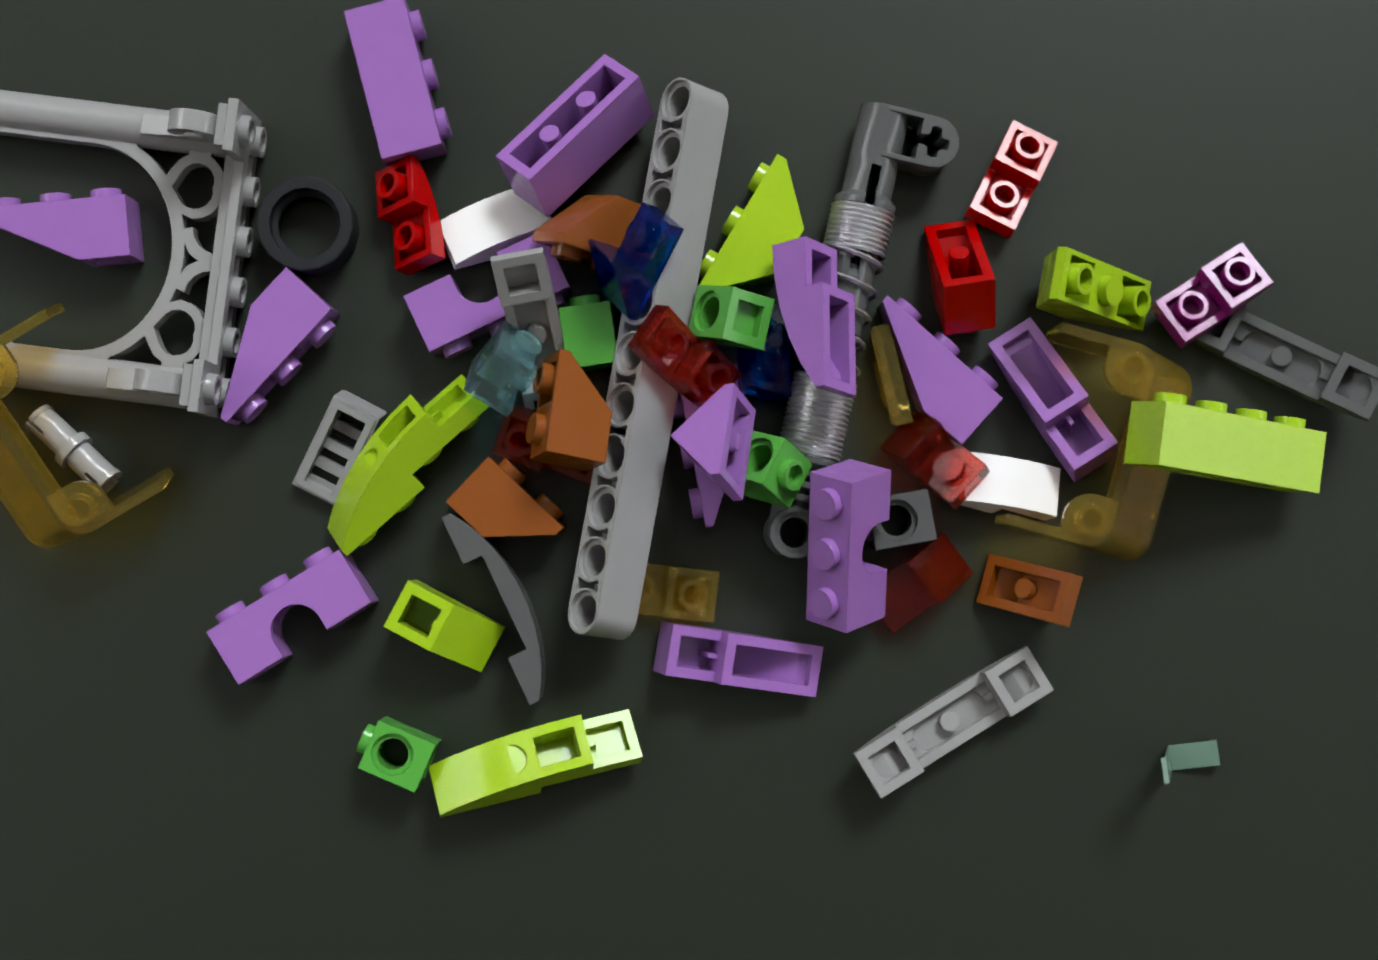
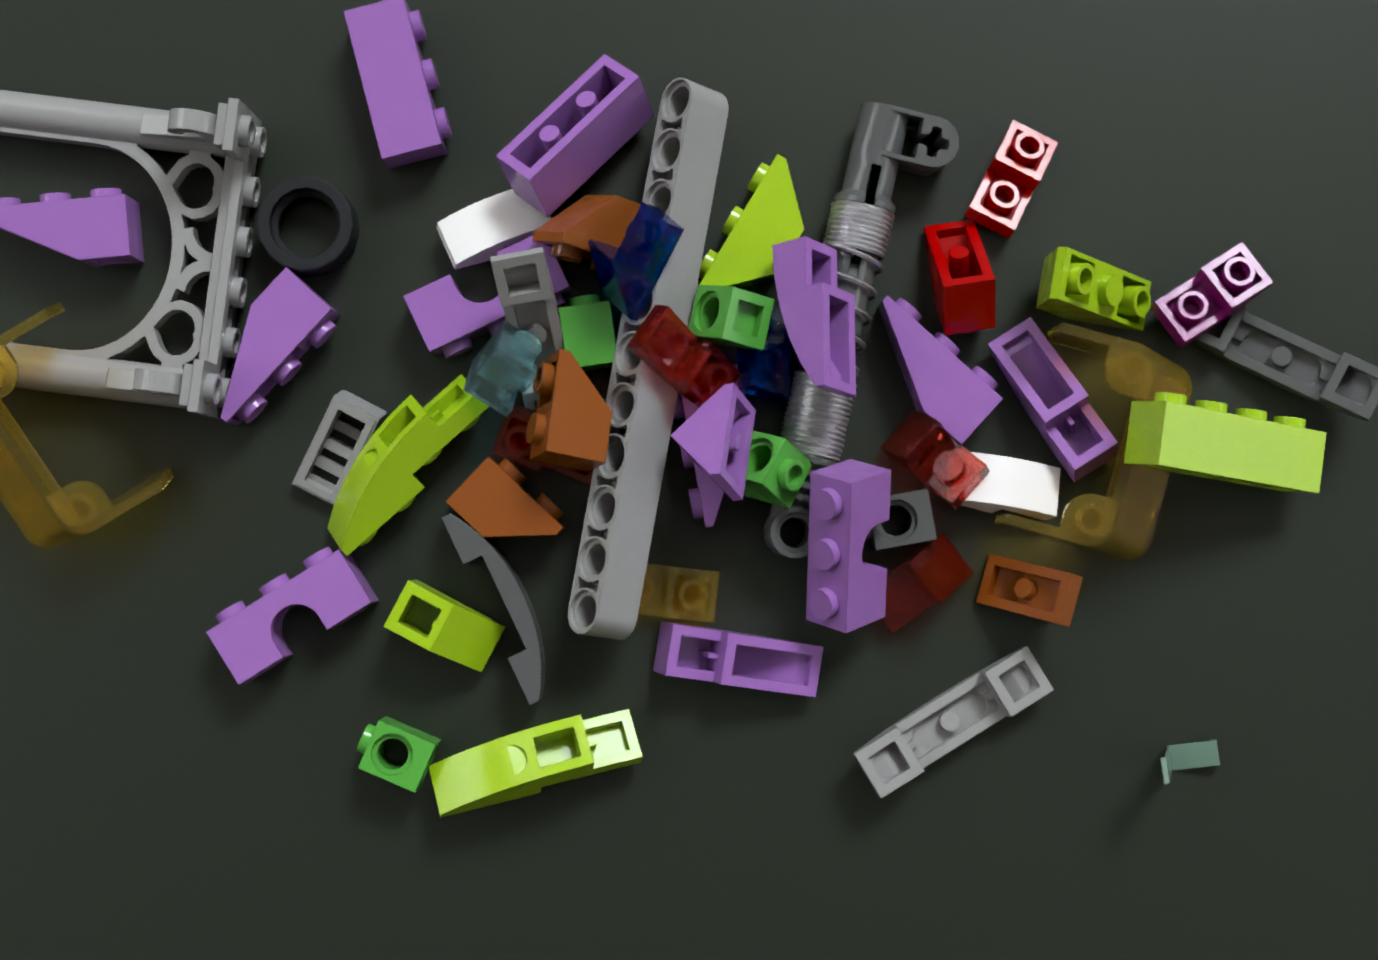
light grey pin [25,404,122,496] -> none
red slope [375,155,446,275] -> none
clear yellow tile [870,323,913,426] -> none

